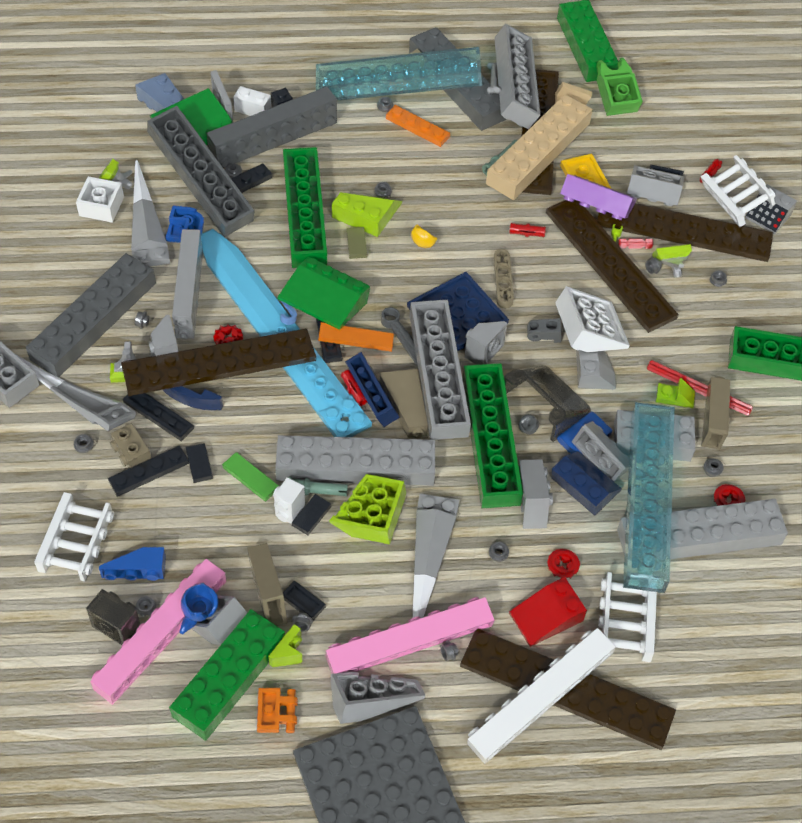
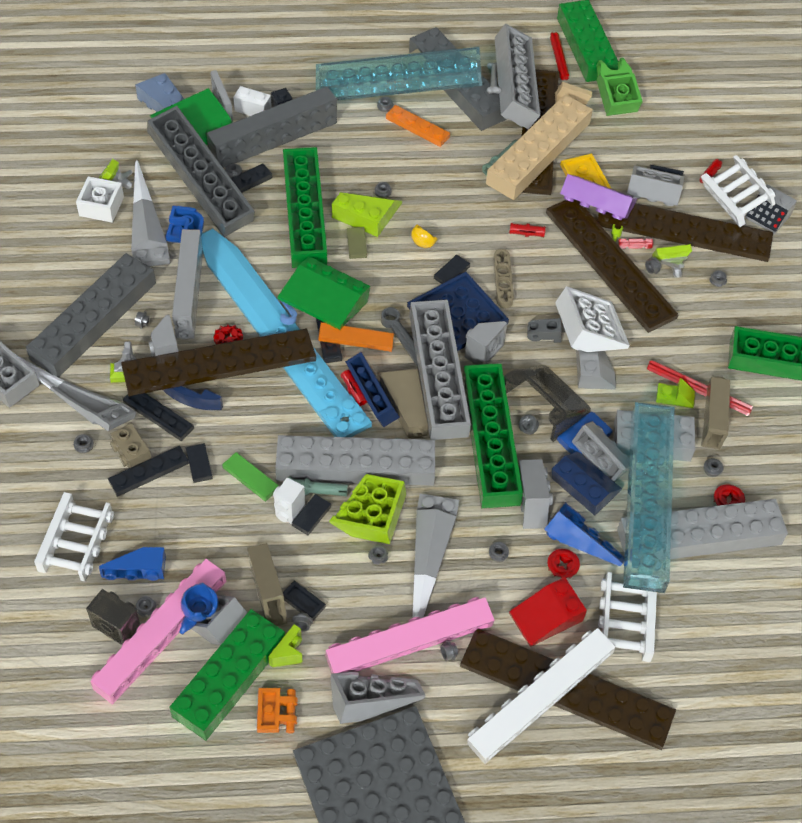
none -> flat silver plate [368,545,388,565]
none -> black tile [434,254,470,284]
none -> wedge [544,502,625,566]
none -> red axle [550,32,569,80]

